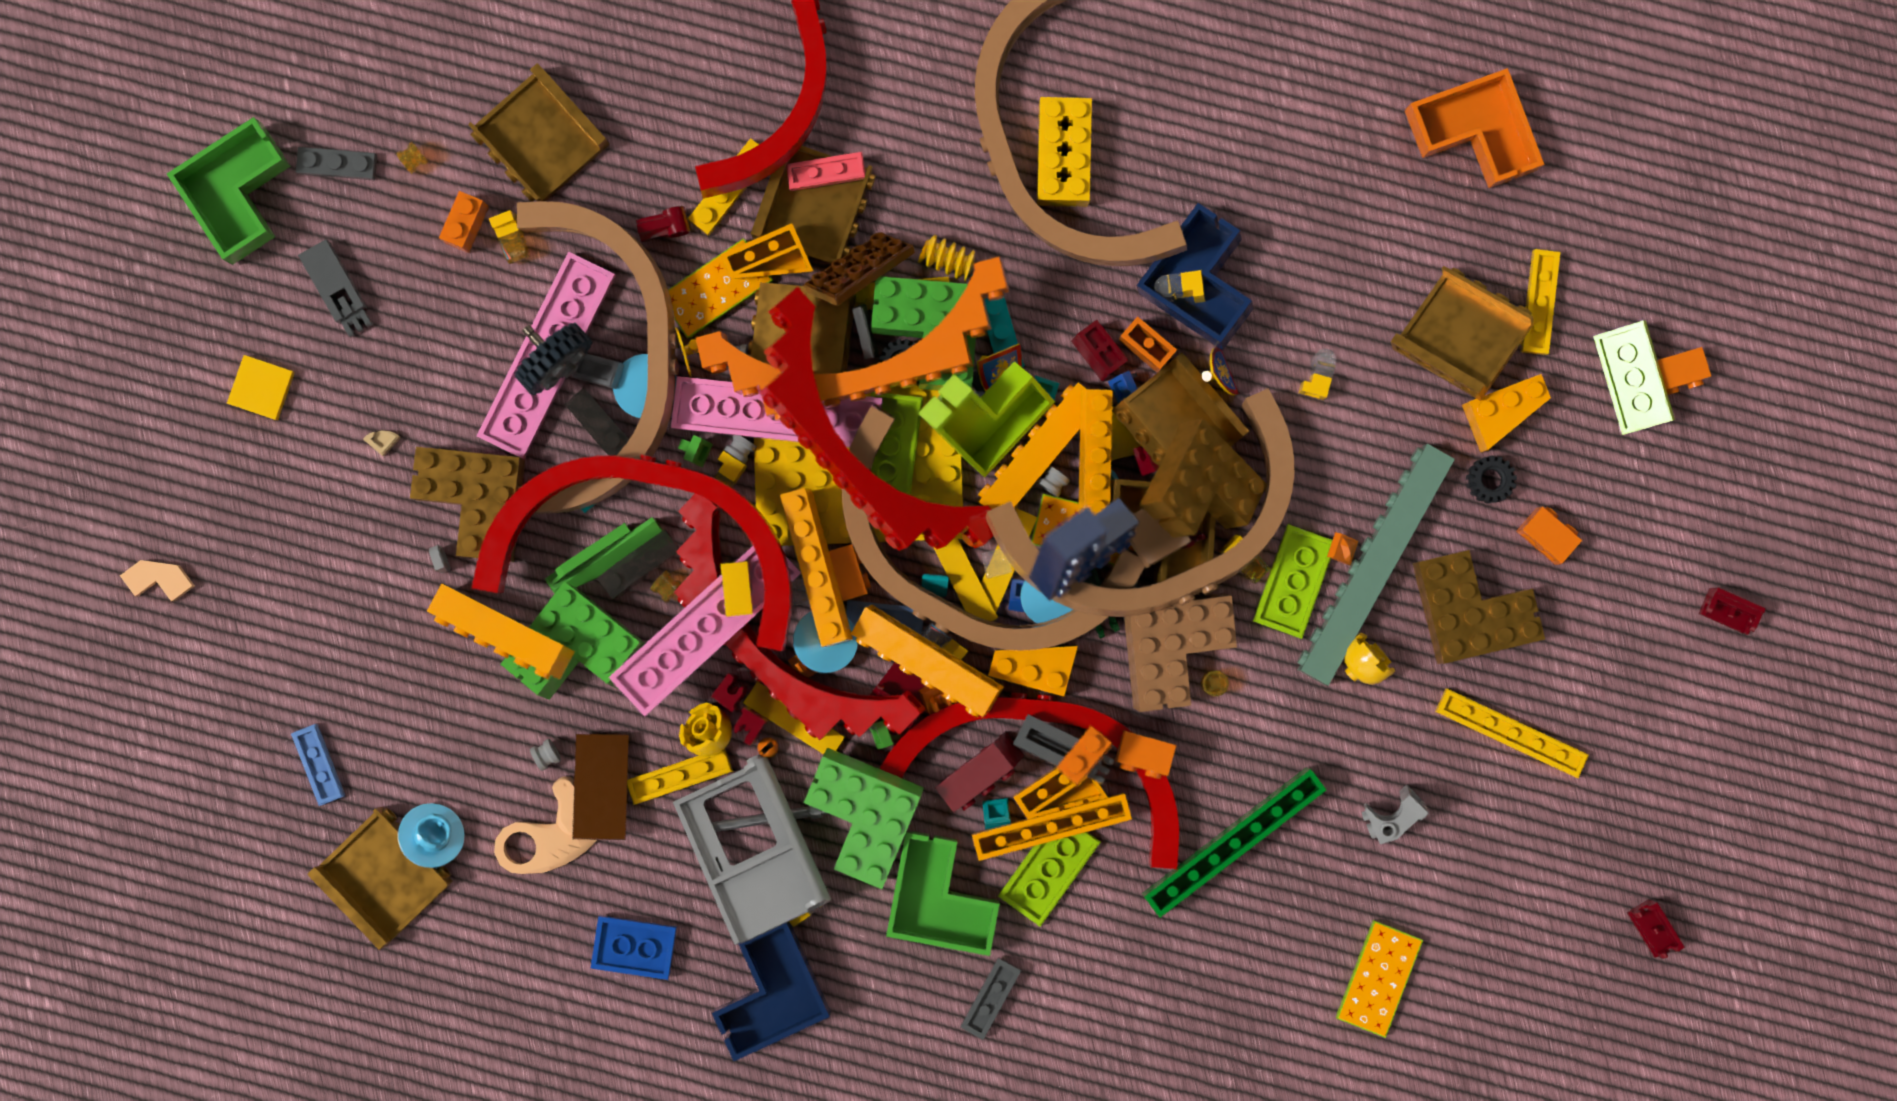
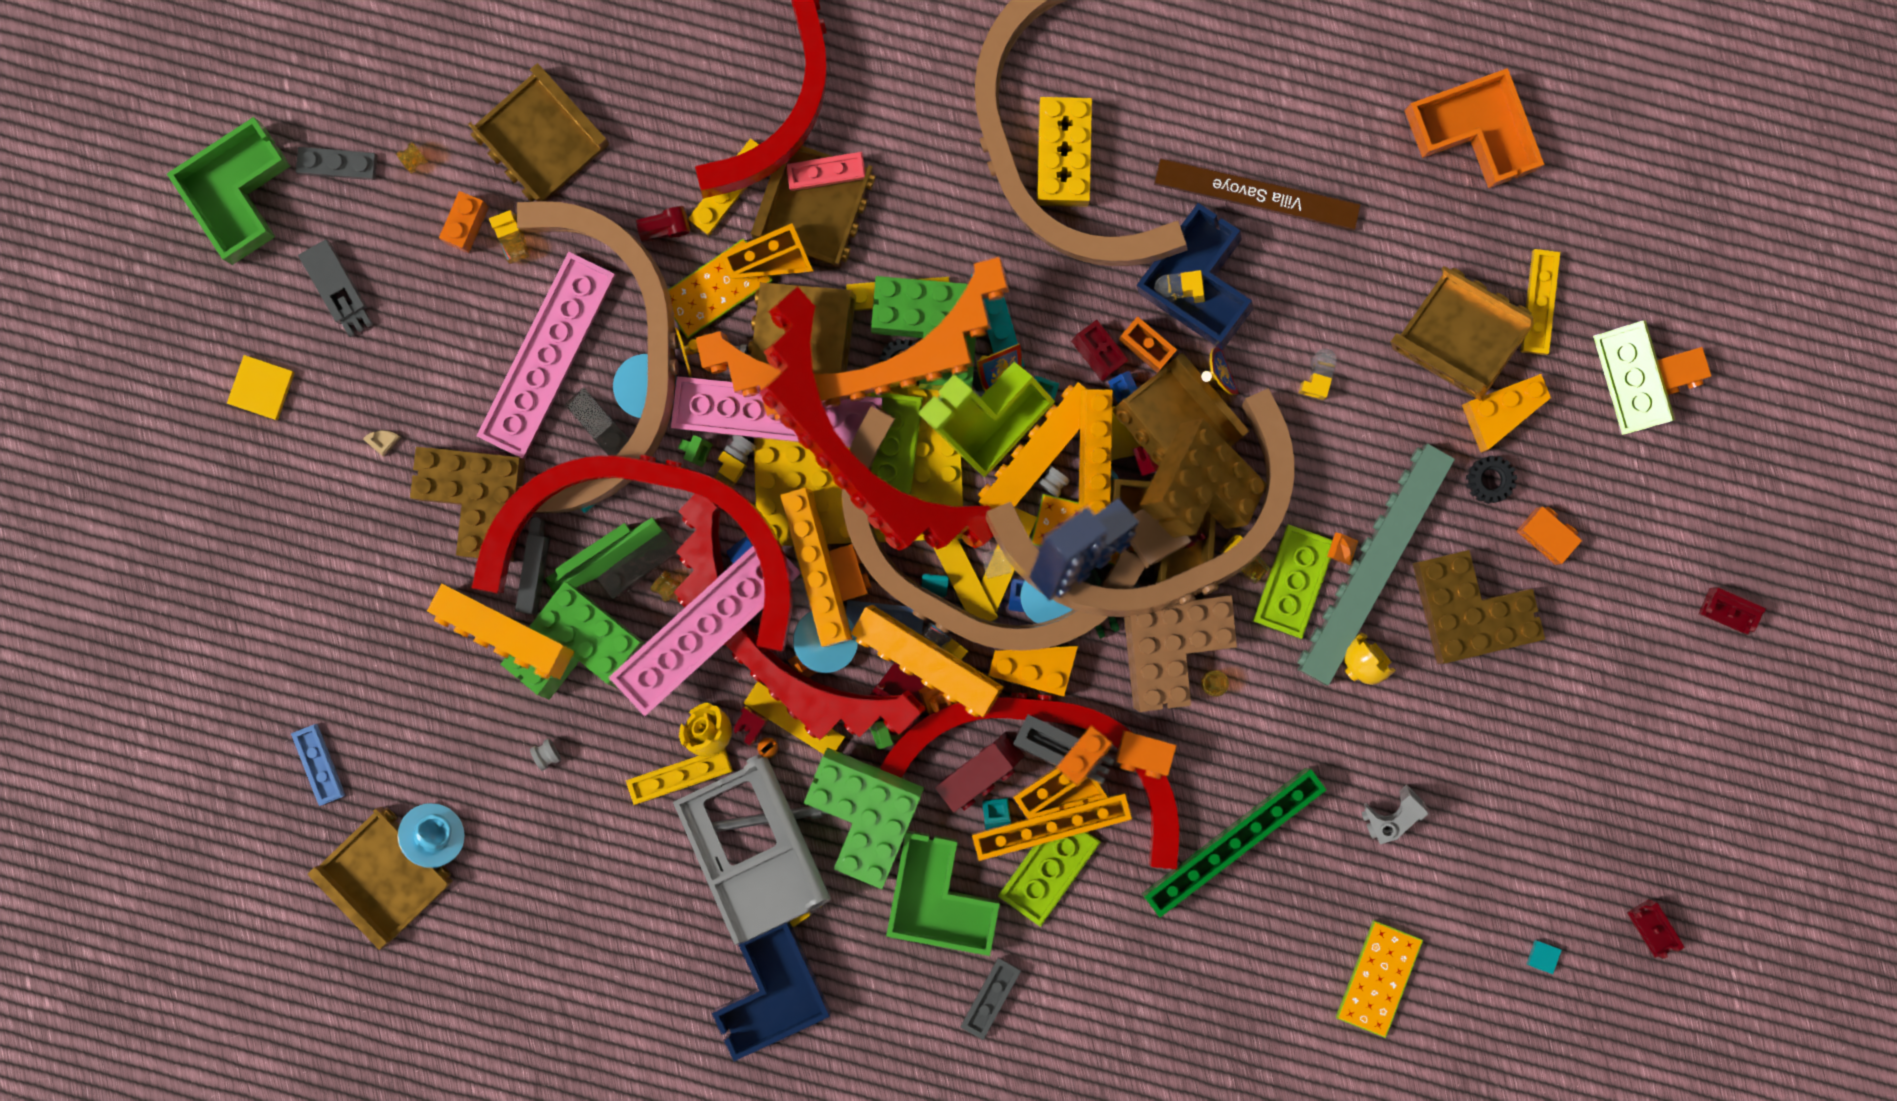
light nougat tile [120,560,195,602] -> none
light grey tile [429,545,451,573] -> none
light nougat animal [494,776,597,874] -> none
black wheel [515,322,593,395] -> none
flat silver tile [572,354,624,389] -> none
reddish brown tile [572,734,629,840] -> none
blue plate [590,915,677,980] -> none
dark red hinge [711,673,748,712] -> none
yellow tile [721,561,753,617] -> none
reddish brown tile [804,232,915,306] -> none
flat silver tile [852,304,878,359] -> none
yellow piece [918,234,975,283] -> none
yellow tile [1435,688,1589,779] -> none
none -> dark grey hinge [515,517,550,615]
none -> blue slope [727,537,753,564]
none -> reddish brown tile [1154,158,1361,231]
none -> teal tile [1526,940,1562,974]

